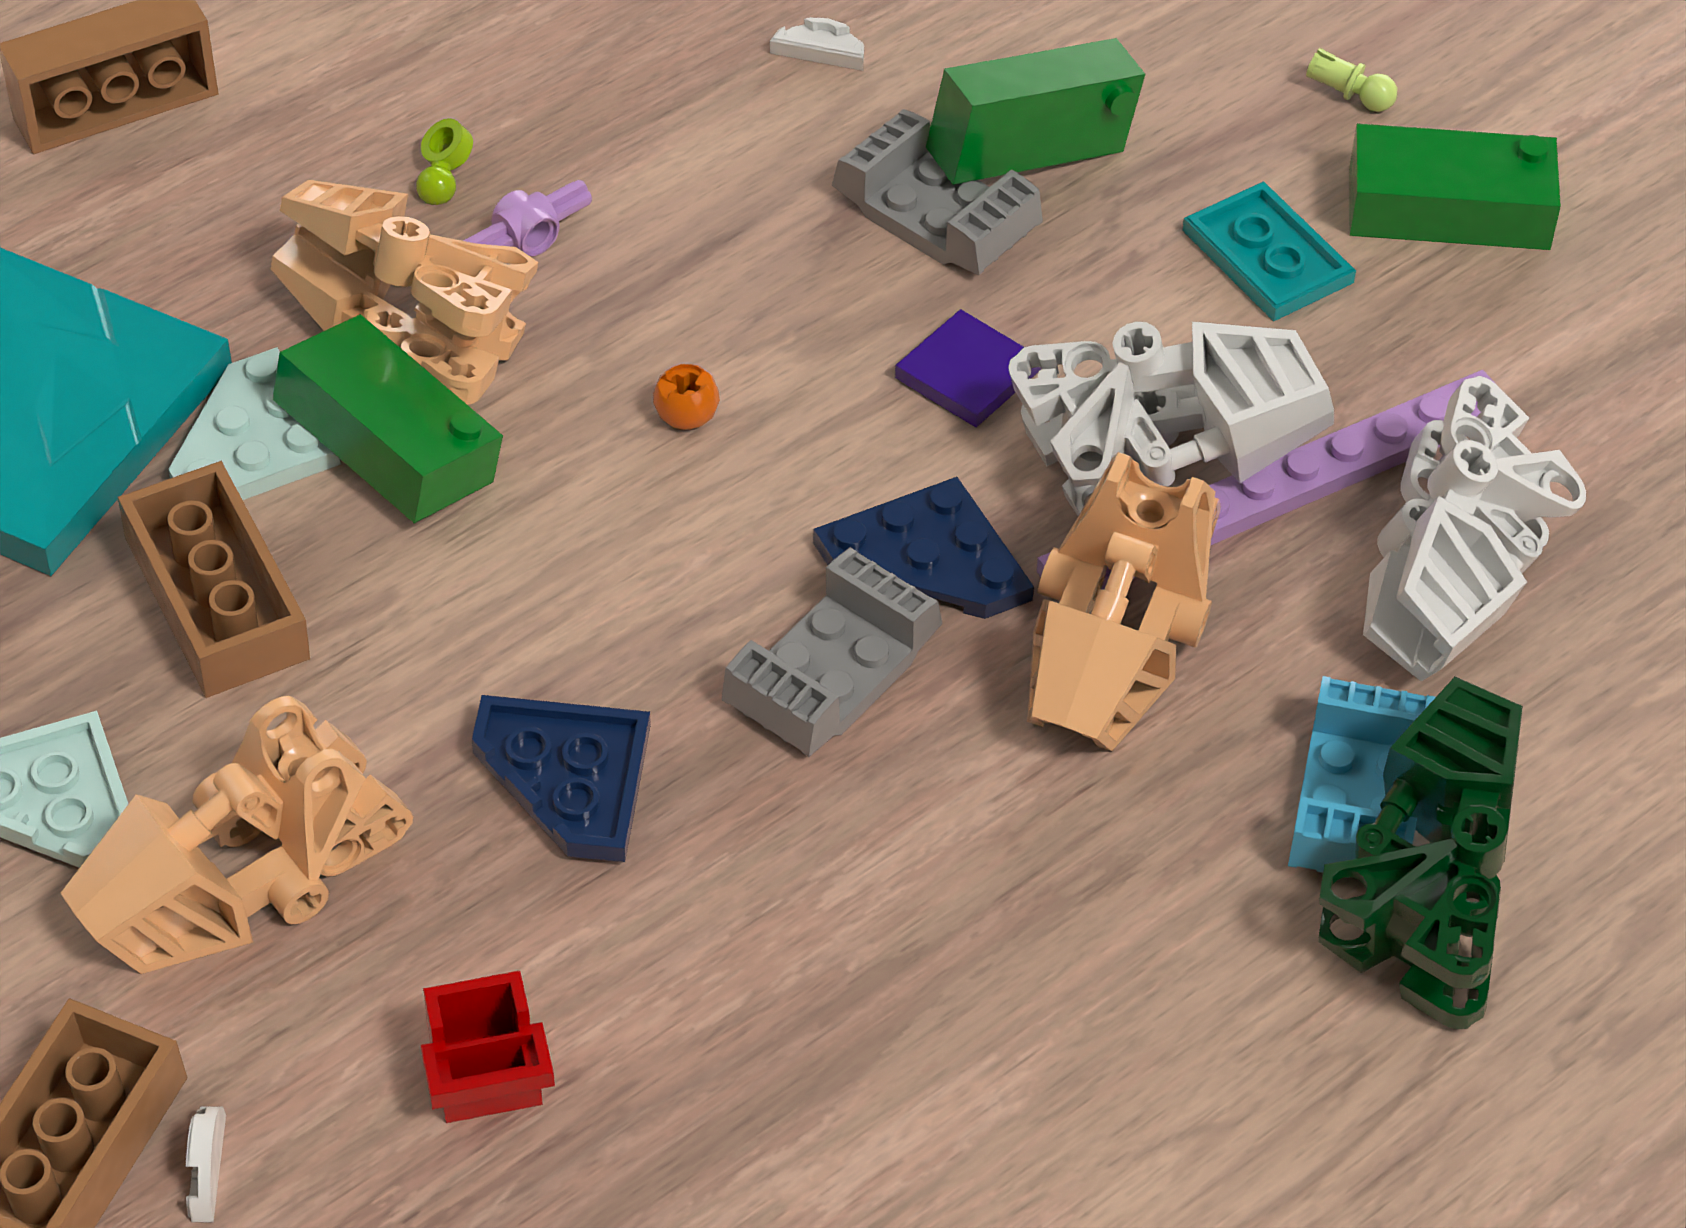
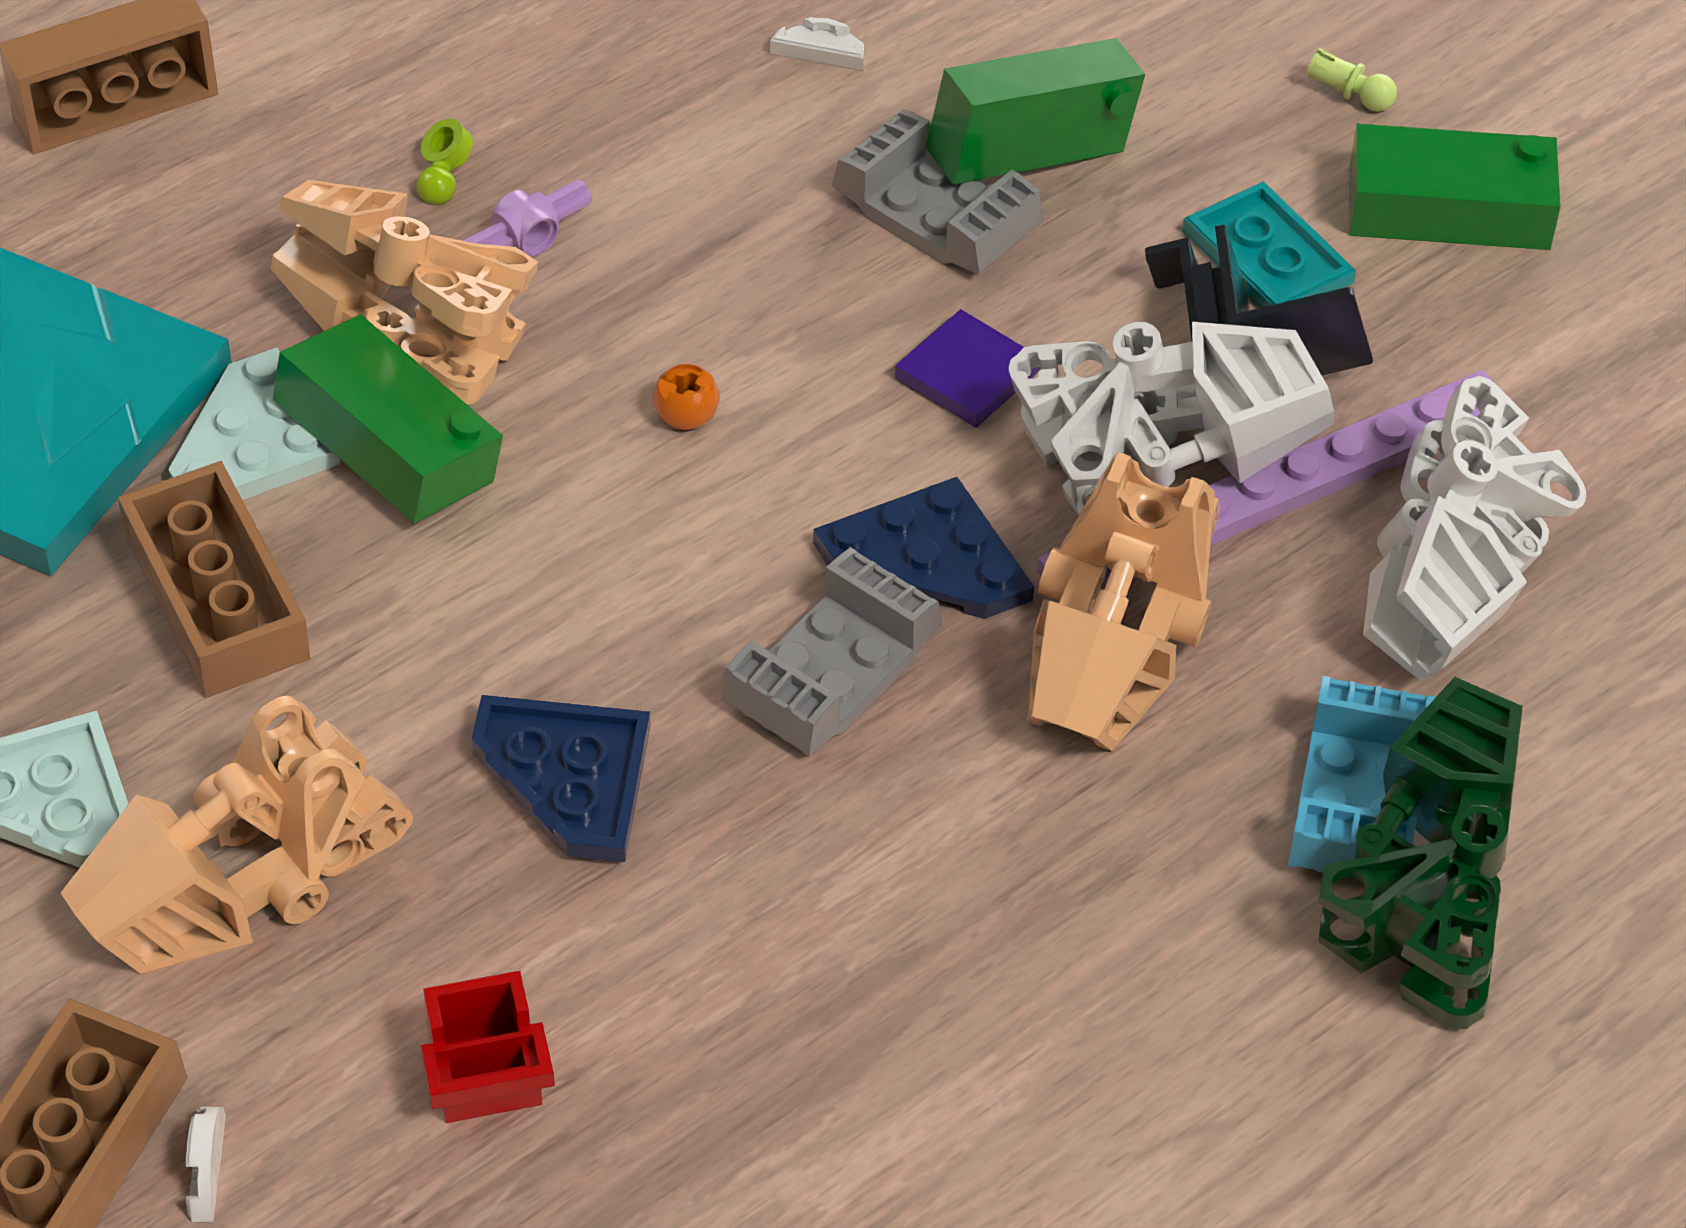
none -> black piece [1145,224,1373,376]

